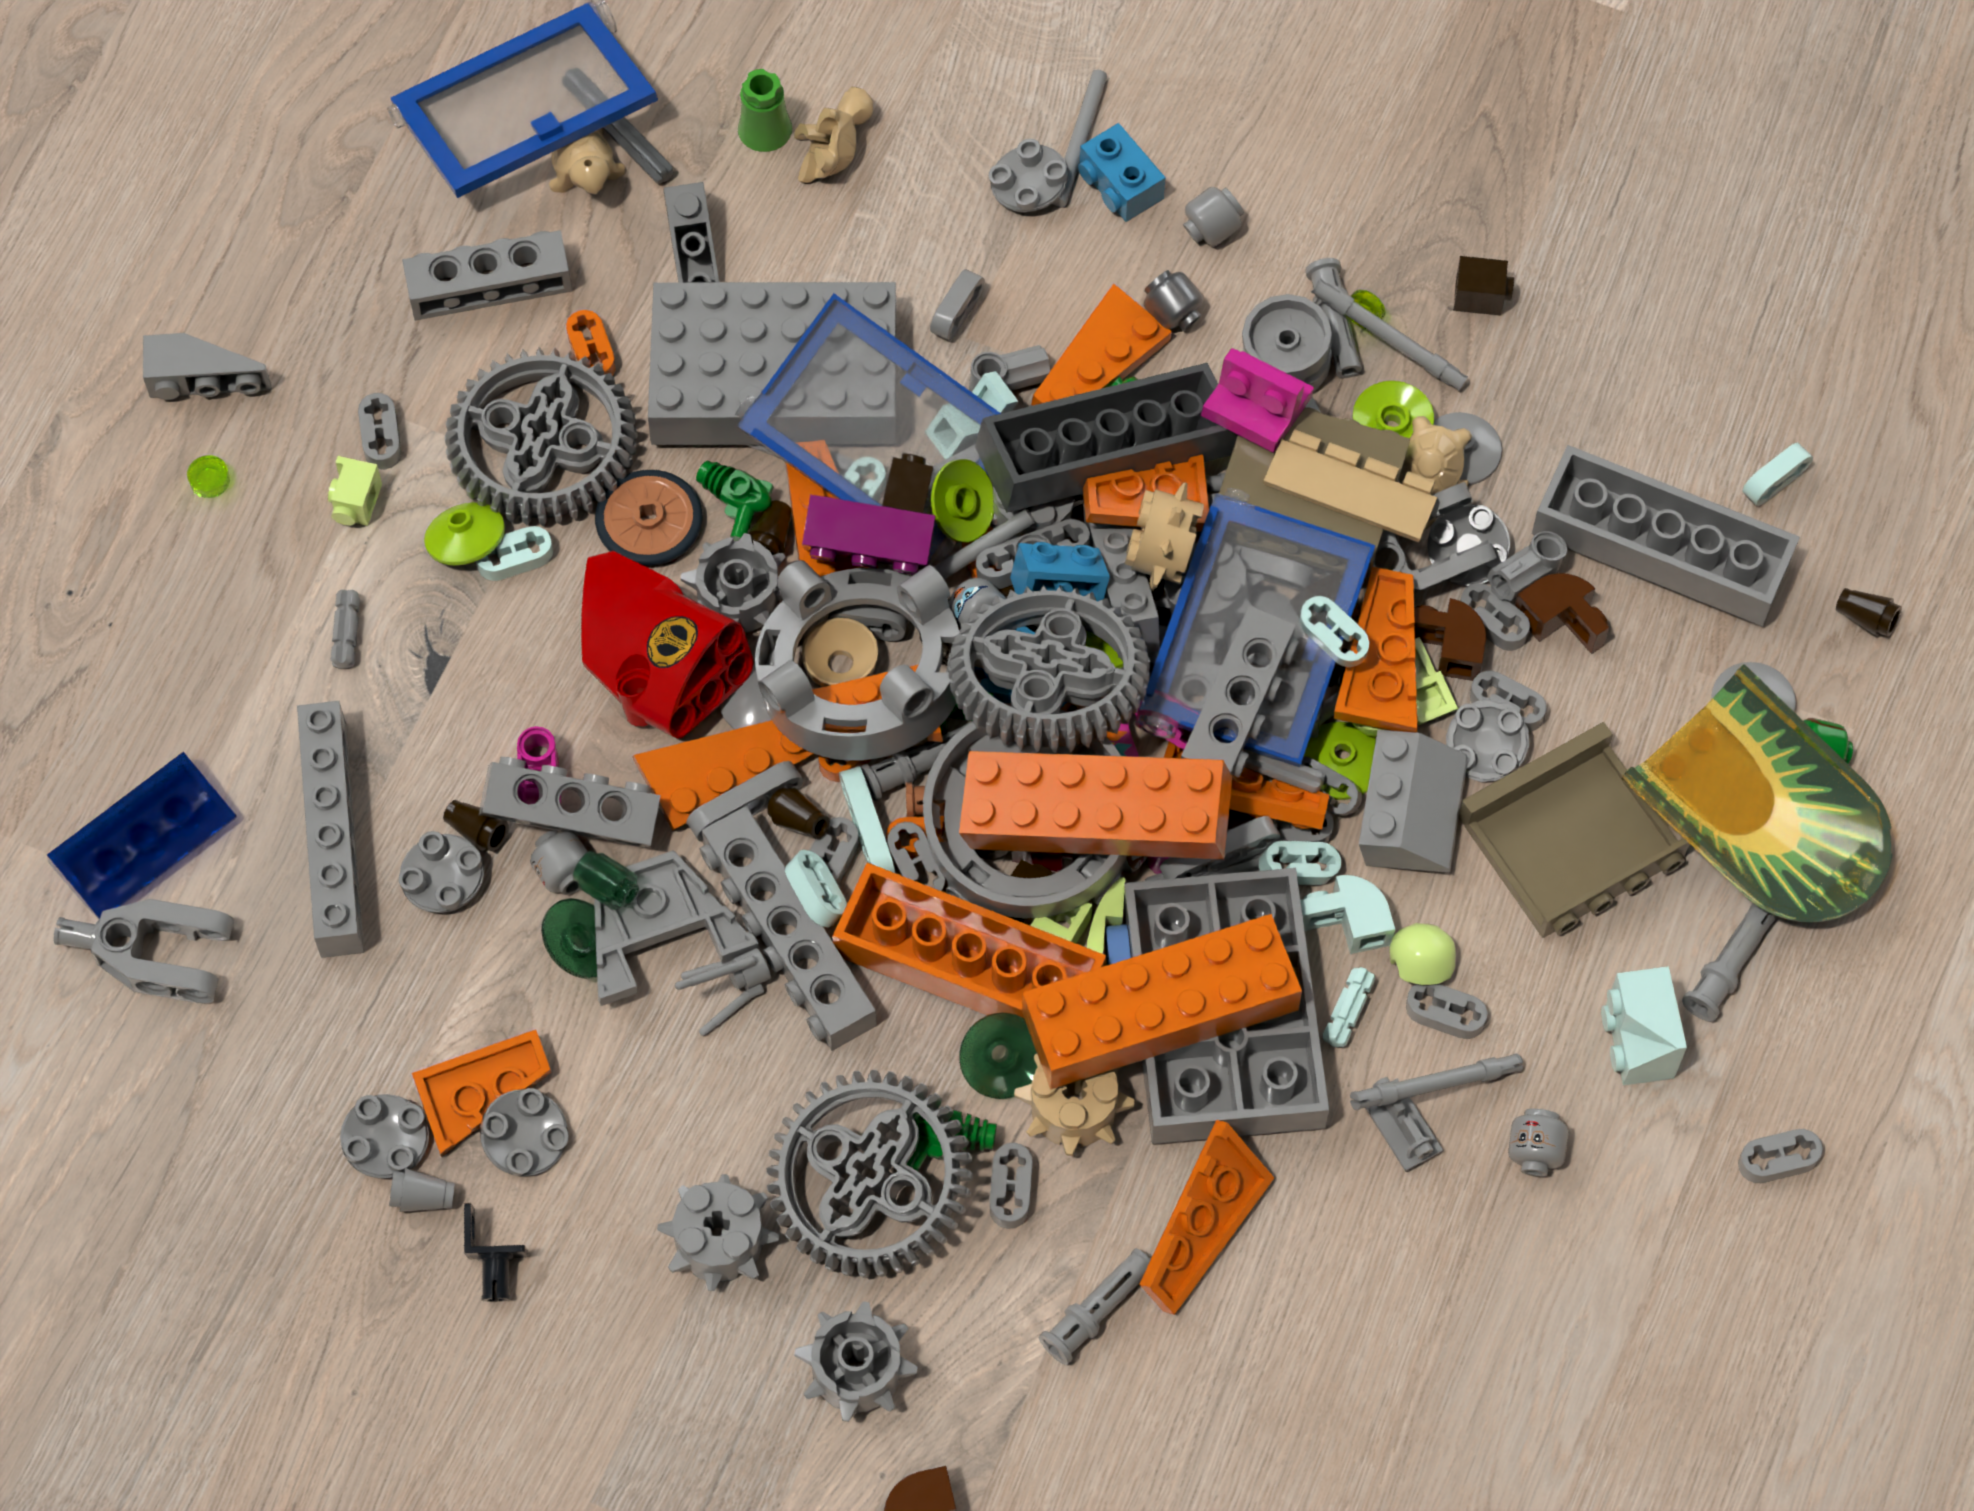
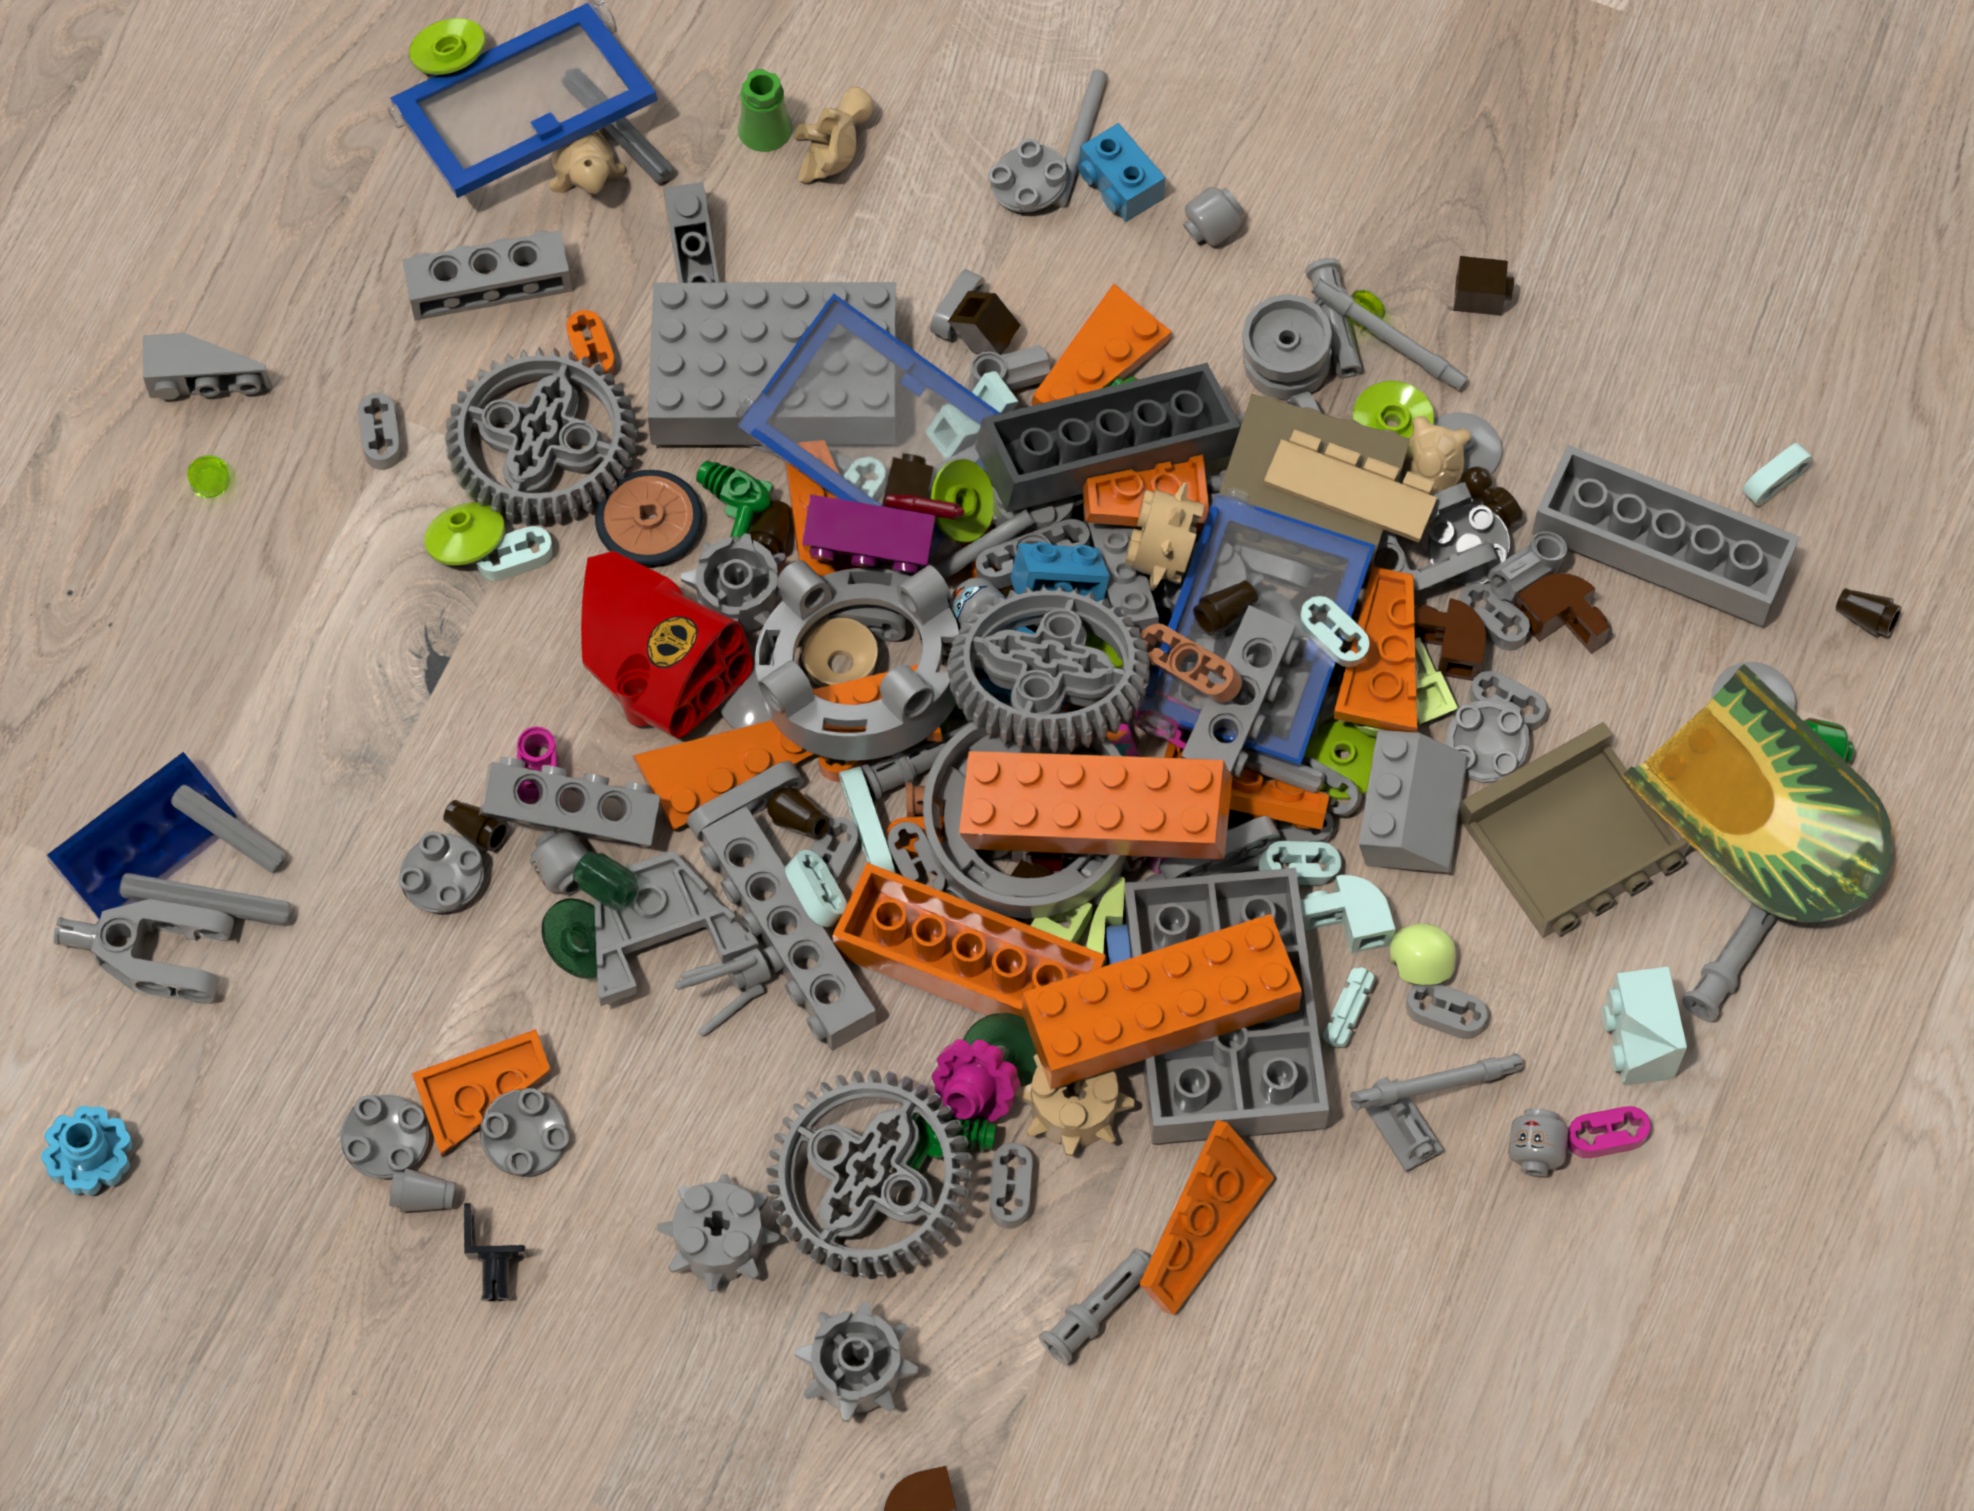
light grey brick [297,701,364,958] -> none
yellowish green brick [328,456,382,526] -> none
light grey axle [331,590,360,669] -> none
flat silver head [1144,270,1203,331] -> none
dark pink bracket [1201,348,1314,453] -> none
light grey beam [1738,1129,1823,1183] -> none
none -> medium azure plant [41,1106,133,1196]
none -> light grey axle [120,873,291,926]
none -> light grey axle [171,785,285,872]
none -> lime dish [409,18,486,75]
none -> dark red piece [886,494,965,520]
none -> dark pink plant [931,1039,1021,1122]
none -> dark brown brick [948,291,1021,355]
none -> nougat beam [1141,623,1242,703]
none -> dark brown cone [1193,580,1258,636]
none -> dark brown plate [1461,466,1523,530]
none -> dark pink beam [1567,1106,1650,1158]

